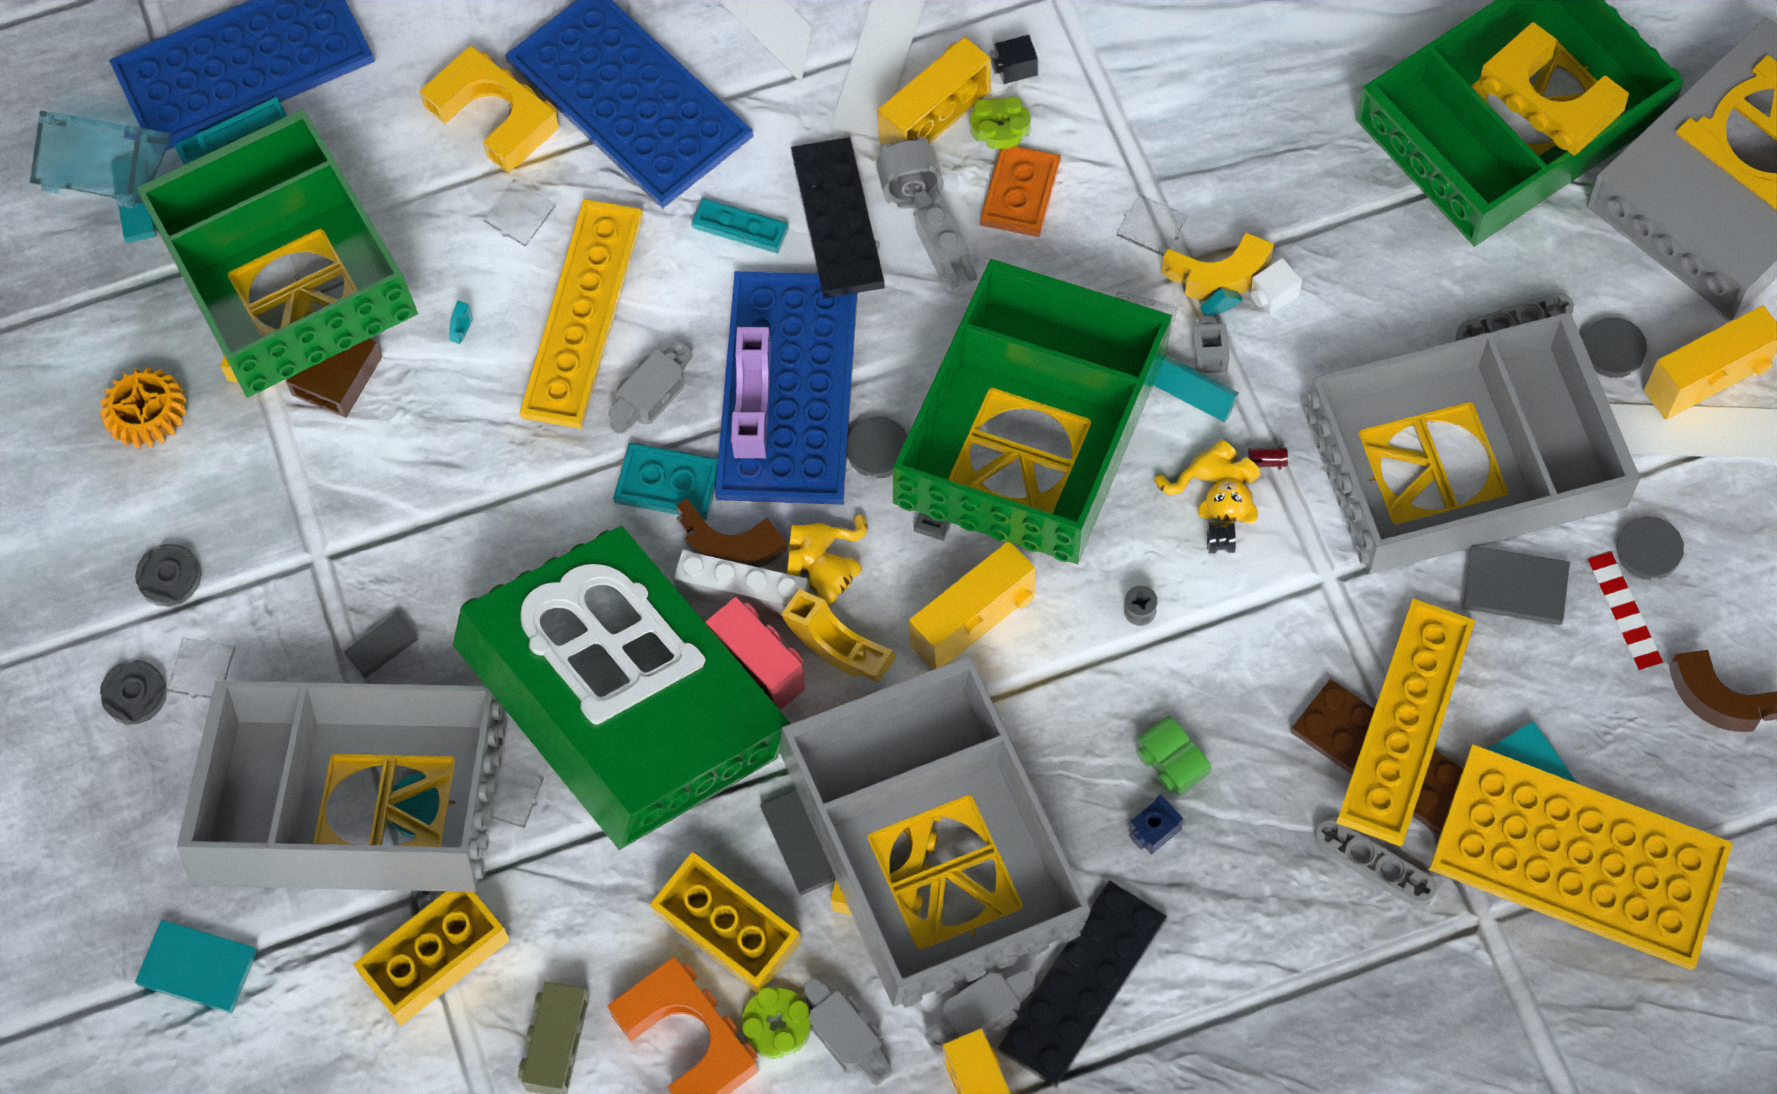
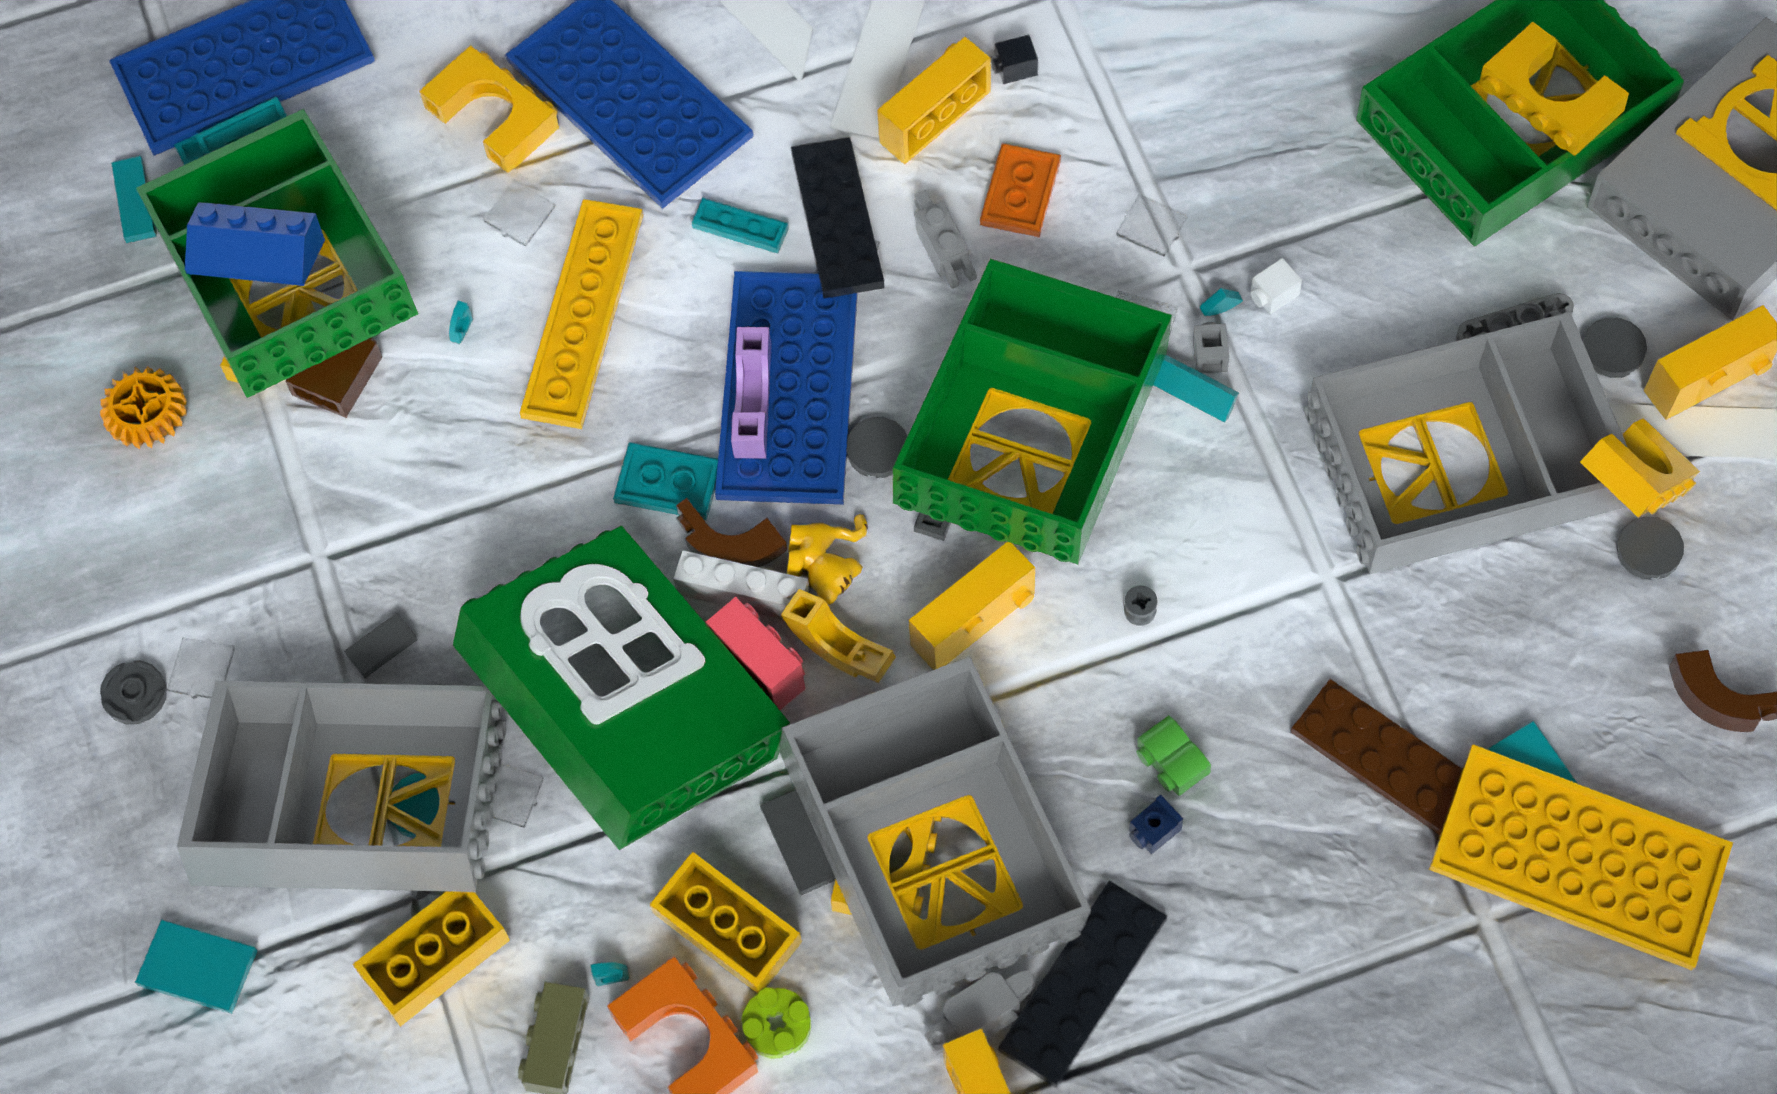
clear light blue windscreen [30,110,171,208] -> none
dark grey tile [135,544,202,607] -> none
light grey hinge [608,340,693,434] -> none
light grey hinge [804,978,892,1086] -> none
light grey brick [876,137,944,208] -> none
lime plate [970,96,1031,149] -> none
yellow animal [1154,439,1261,524] -> none
yellow arch [1161,232,1274,300] -> none
black wheel [1207,521,1236,554] -> none
dark red pin [1248,444,1288,470] -> none
light grey beam [1315,819,1436,907] -> none
yellow plate [1336,598,1476,847] -> none
dark grey tile [1463,546,1570,625] -> none
sticker [1588,551,1664,670] -> none
none -> blue slope [185,202,325,286]
none -> teal tile [590,962,630,987]
none -> yellow arch [1580,418,1700,517]

